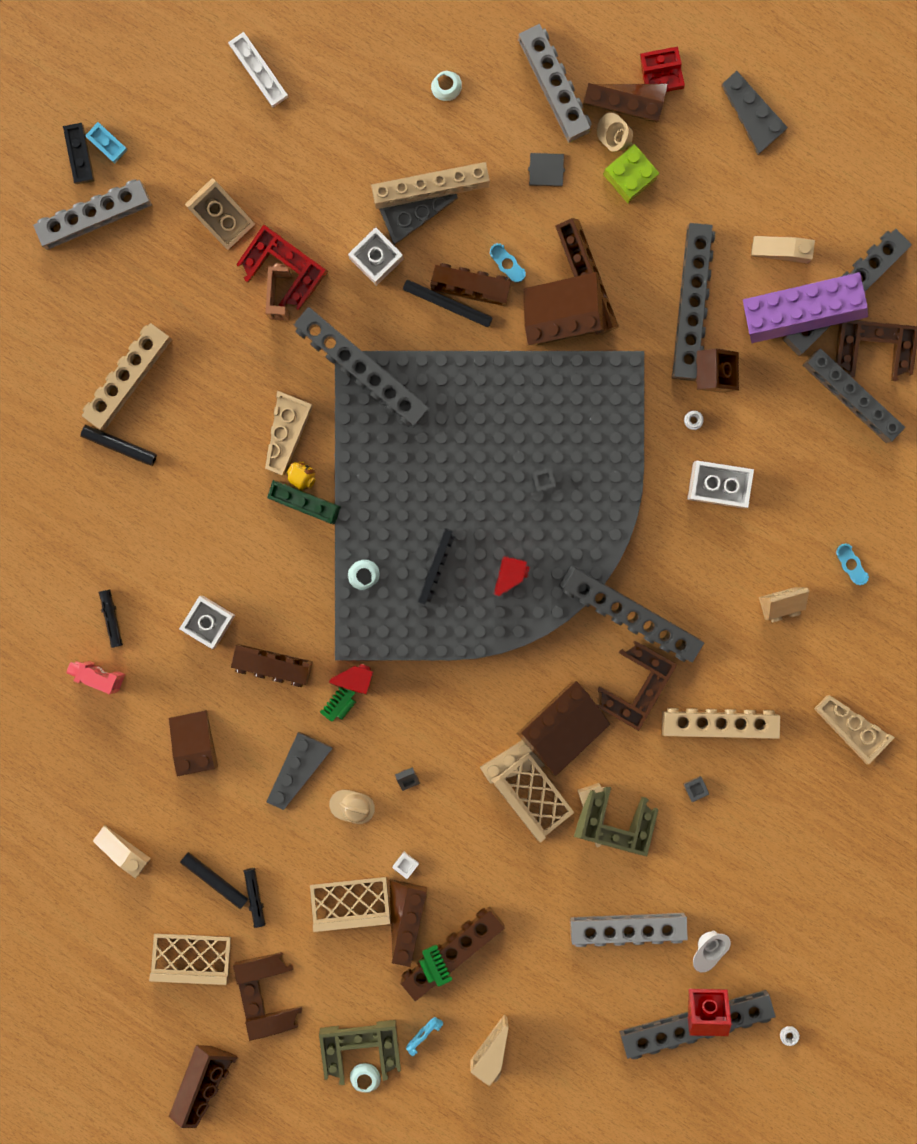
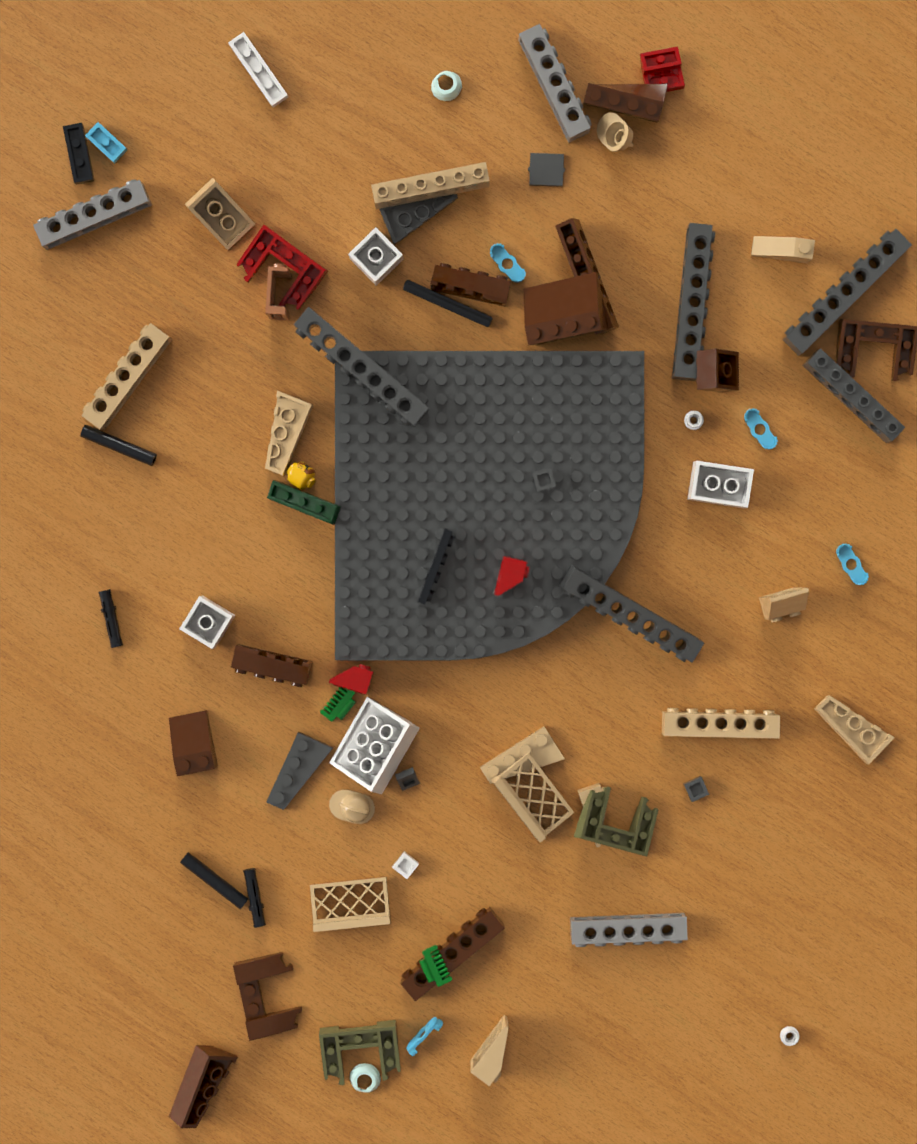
coral hips [66,661,125,694] -> none
tan slope [93,825,151,878] -> none
tan fence [149,933,231,985] -> none
light aqua piece [348,560,380,590] -> none
reddish brown wedge [390,879,427,967] -> none
reddish brown slope [516,681,610,776] -> none
reddish brown wedge [597,641,677,731] -> none
lime brick [603,144,660,203] -> none
dark grey brick [619,990,776,1059] -> none
red slope [688,989,732,1036] -> none
white piece [693,930,731,972] -> none
dark grey wing [721,71,788,155] -> none
medium lavender brick [743,272,868,343] -> none
none -> white slope [329,697,420,794]
none -> medium azure piece [744,408,778,450]

